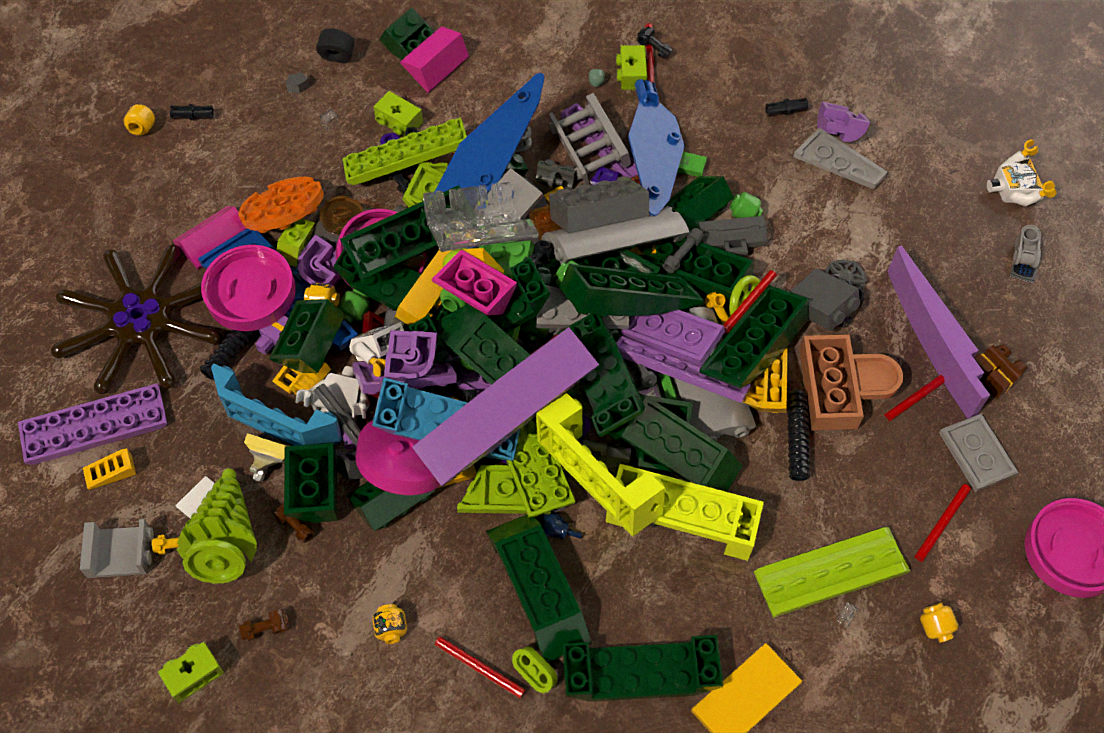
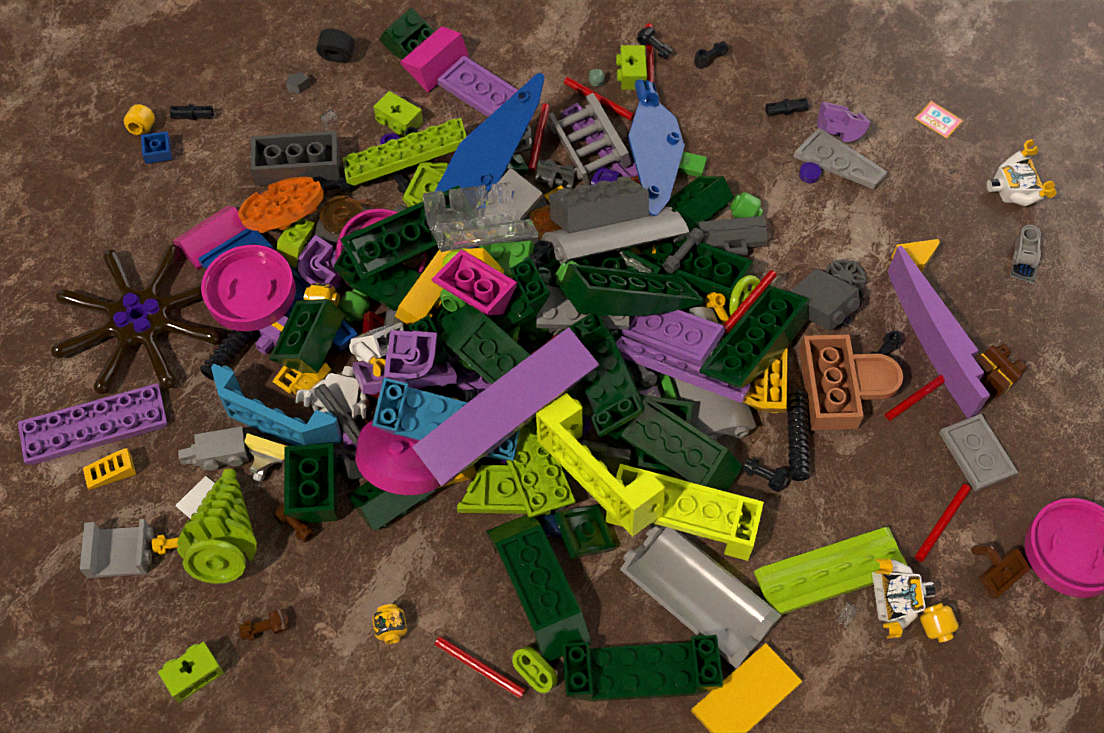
none -> blue piece [141,131,172,164]
none -> light grey hinge [178,426,249,471]
none -> dark grey brick [250,131,340,186]
none -> black bar [313,176,351,195]
none -> medium lavender plate [437,56,525,117]
none -> red bar [528,103,550,173]
none -> dark green tile [554,504,616,559]
none -> red bar [564,77,635,121]
none -> light grey cylinder [620,524,782,669]
none -> black bar [694,41,729,69]
none -> black bar [742,458,789,492]
none -> dark purple tile [799,162,821,183]
none -> black bar [870,331,902,355]
none -> torso [872,558,935,639]
none -> yellow slope [892,239,940,273]
none -> sticker [914,101,963,139]
none -> reddish brown plate [971,545,1031,598]

